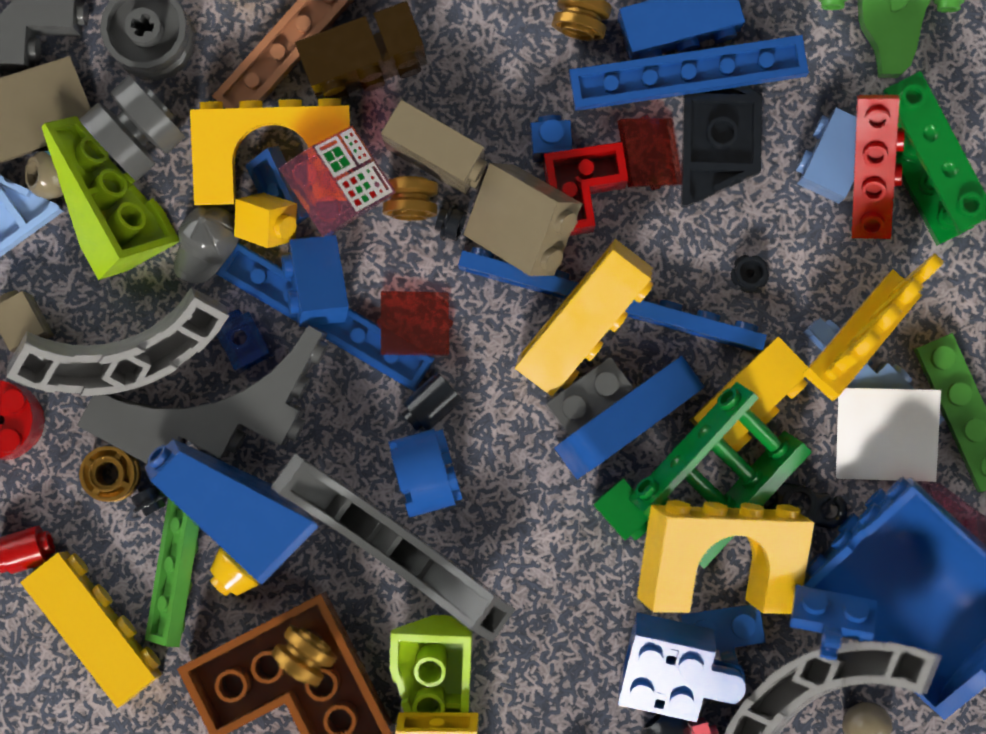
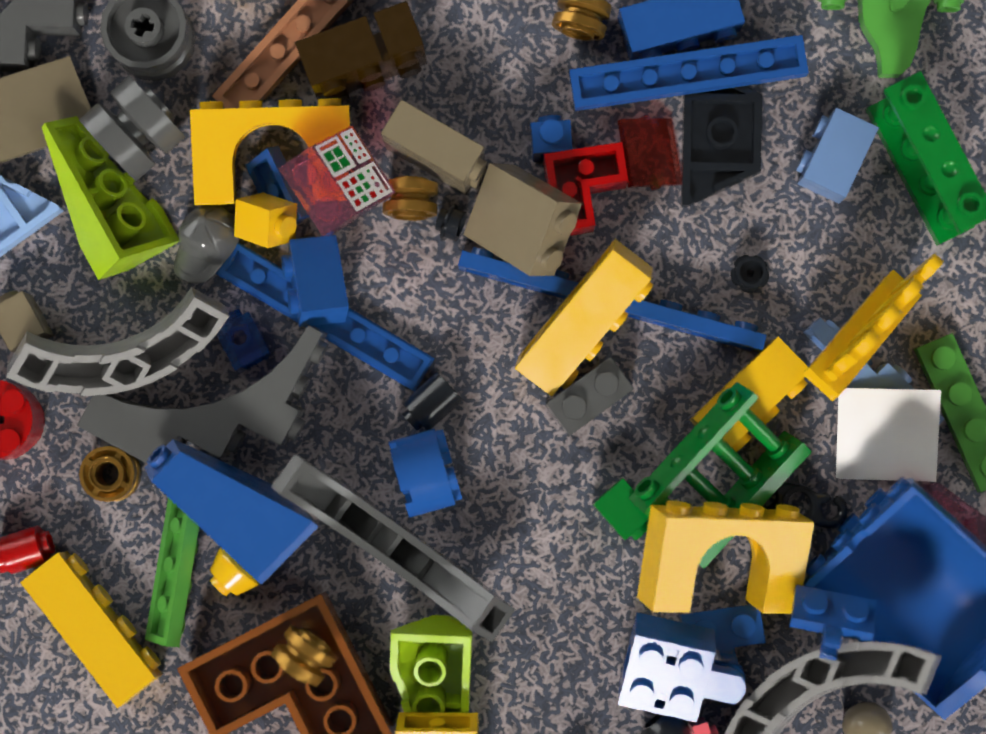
dark tan piece [25,150,63,199] -> none
black plate [131,485,166,516] -> none
clear red piece [377,291,453,356] -> none
blue beam [554,355,705,480] -> none
red bracket [851,95,904,239] -> none

